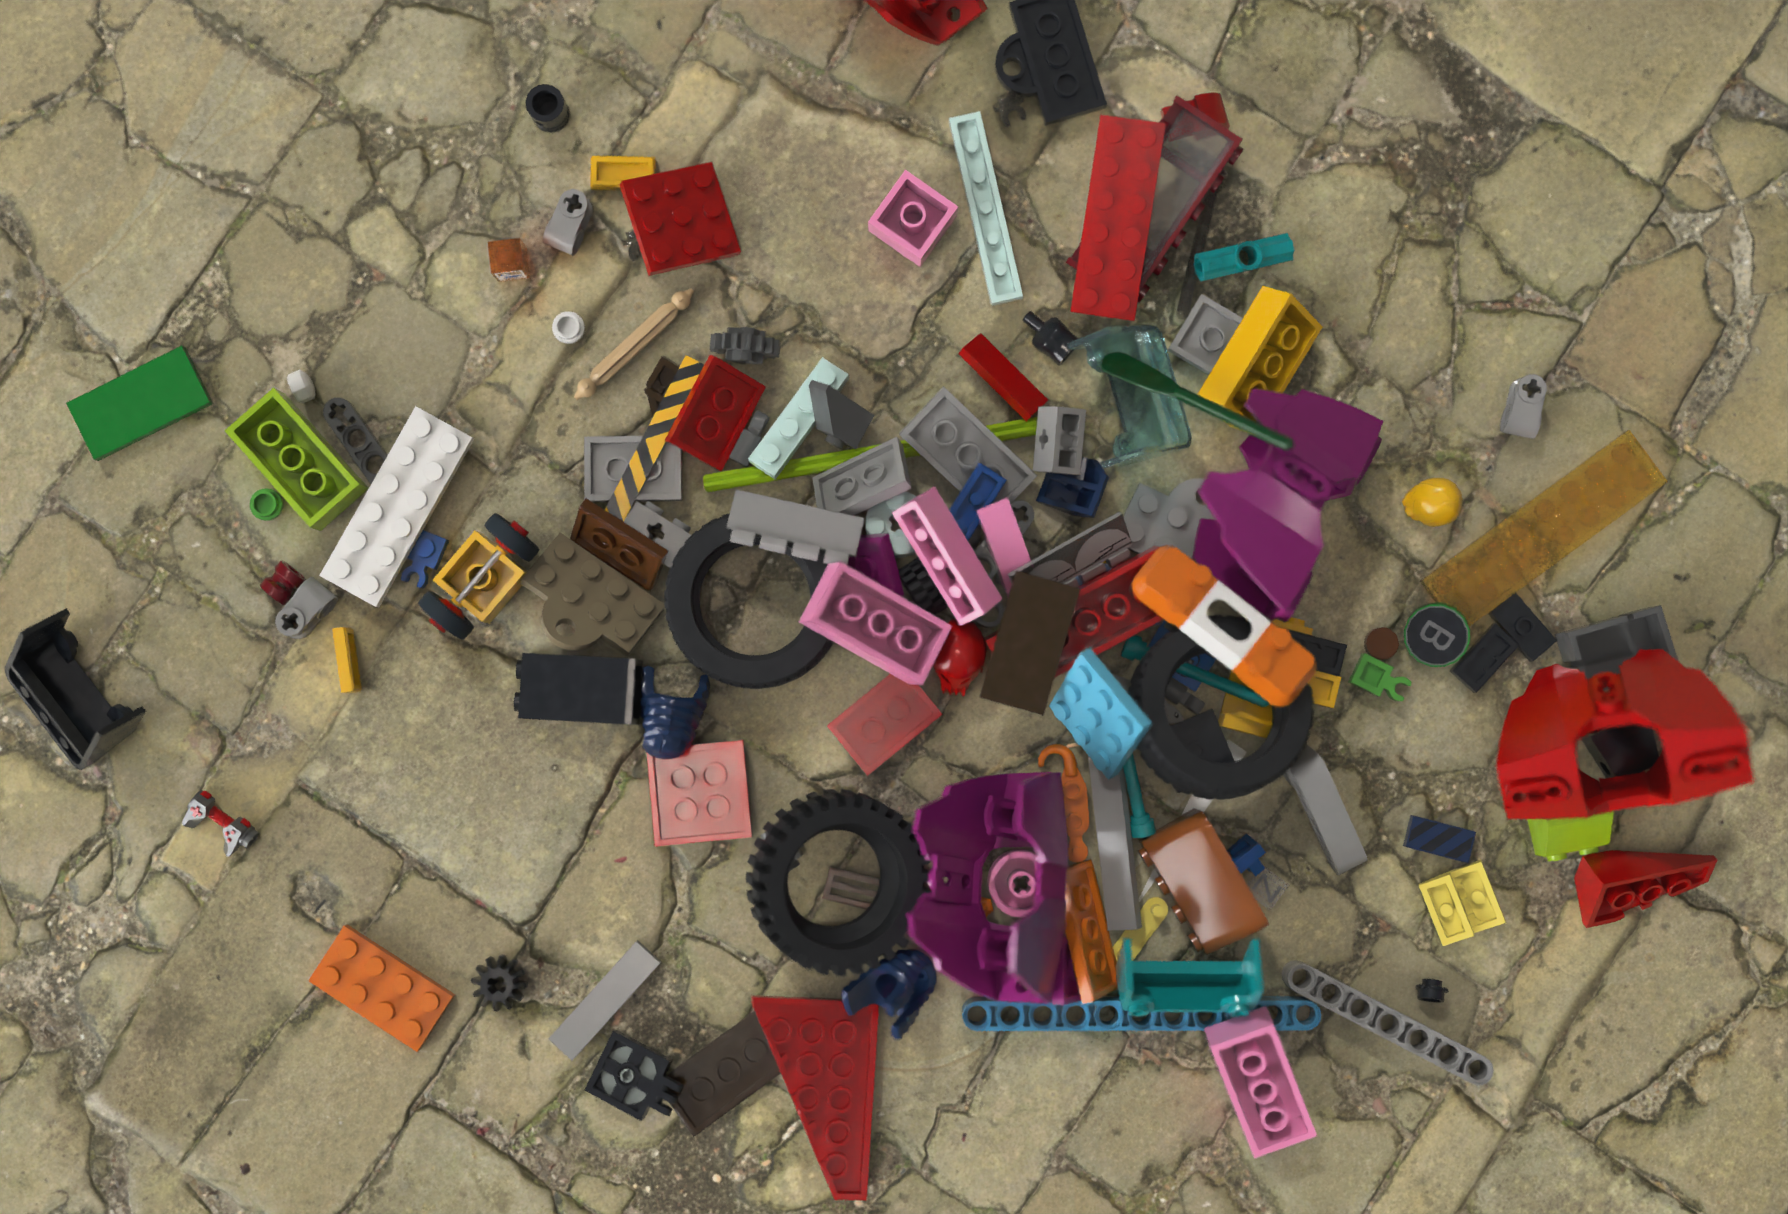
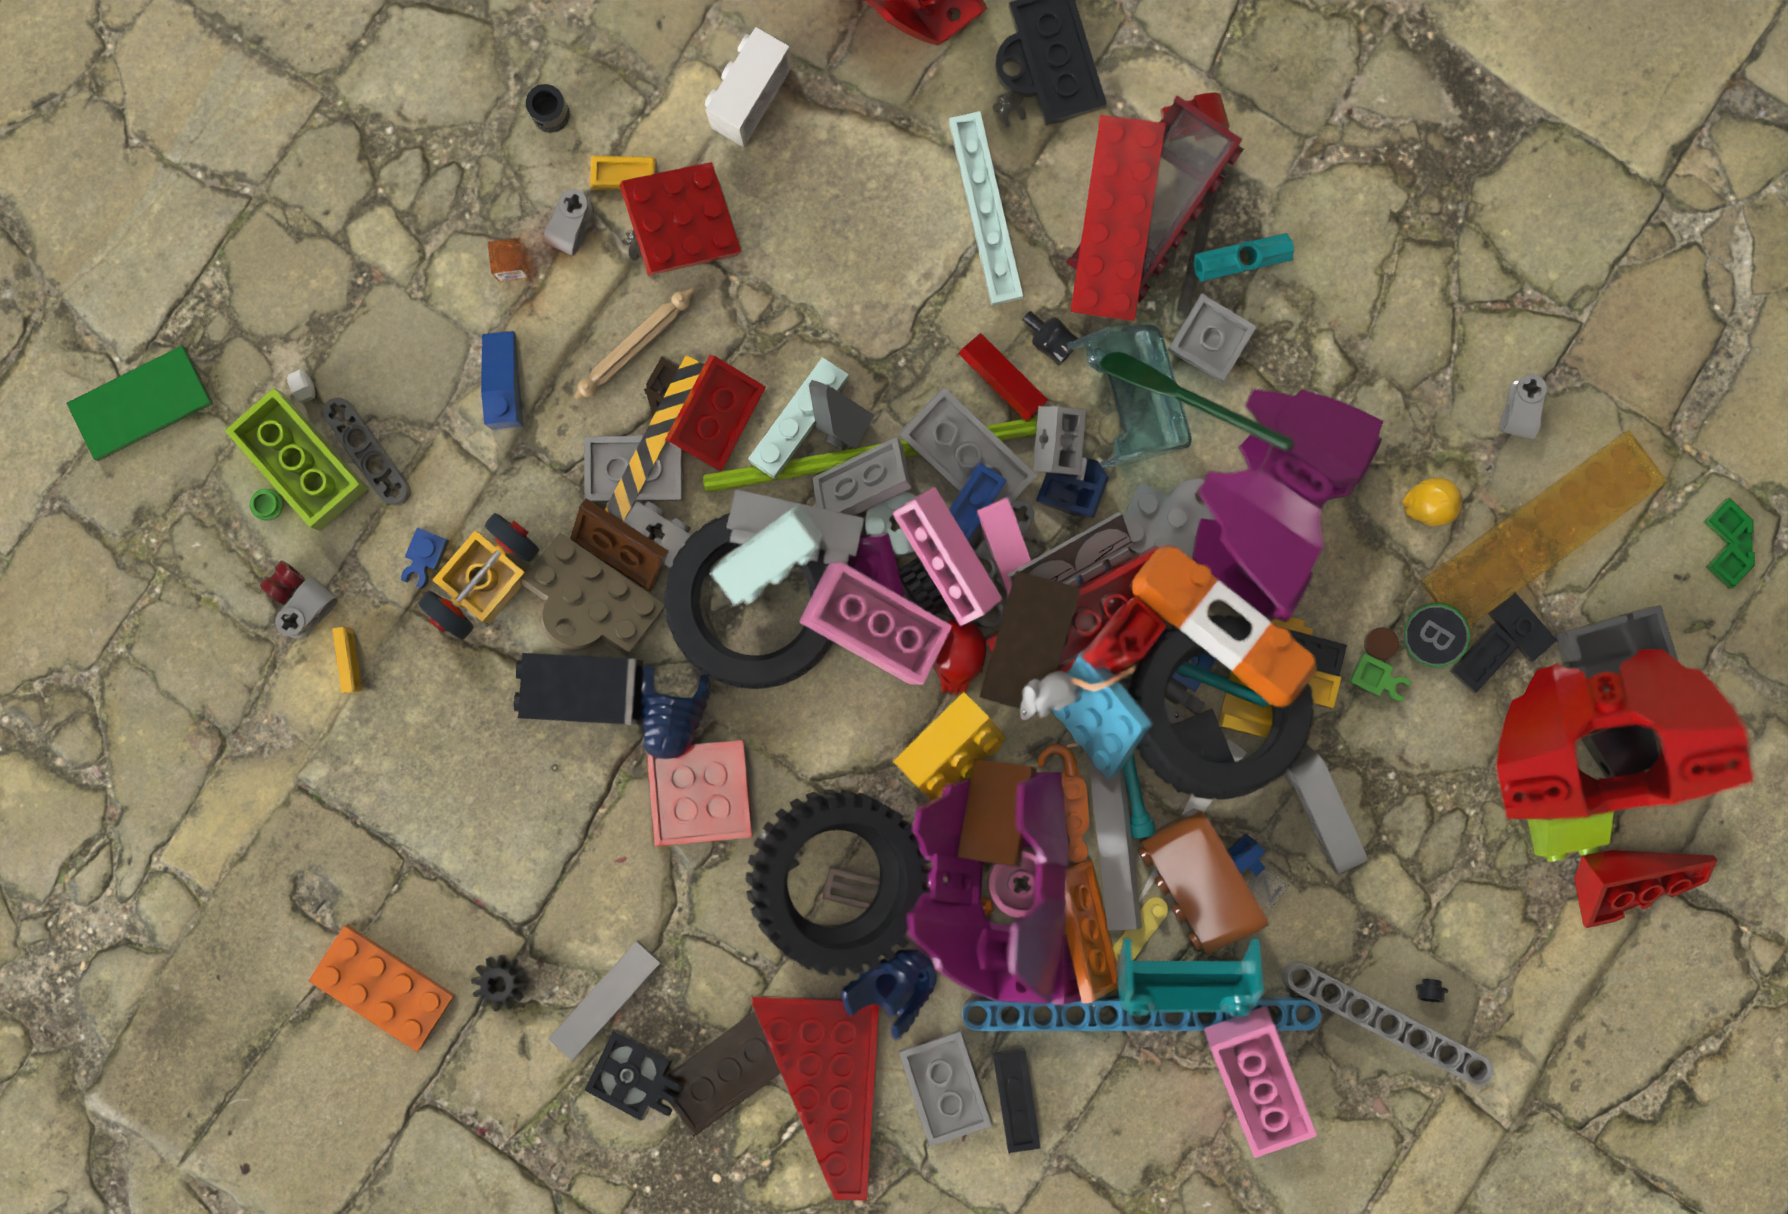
black windscreen [5,608,146,770] -> none
dark grey piece [182,790,259,857] -> none
white plate [319,406,474,608] -> none
white plate [552,311,585,344] -> none
dark grey gear [709,327,781,365] -> none
dark grey bar [729,410,770,467] -> none
red plate [827,674,943,776] -> none
bright pink brick [868,170,958,267] -> none
yellow brick [1198,286,1323,433] -> none
dark blue tile [1403,815,1476,863] -> none
light yellow slope [1419,860,1506,946] -> none
none -> blue slope [481,331,523,430]
none -> white brick [705,27,792,147]
none -> light aqua brick [711,504,823,605]
none -> yellow brick [893,692,1006,801]
none -> light grey plate [899,1030,992,1147]
none -> reddish brown tile [957,759,1037,868]
none -> black plate [992,1048,1041,1153]
none -> light grey animal [1020,667,1136,720]
none -> red piece [1079,596,1167,673]
none -> green tile [1704,498,1755,589]

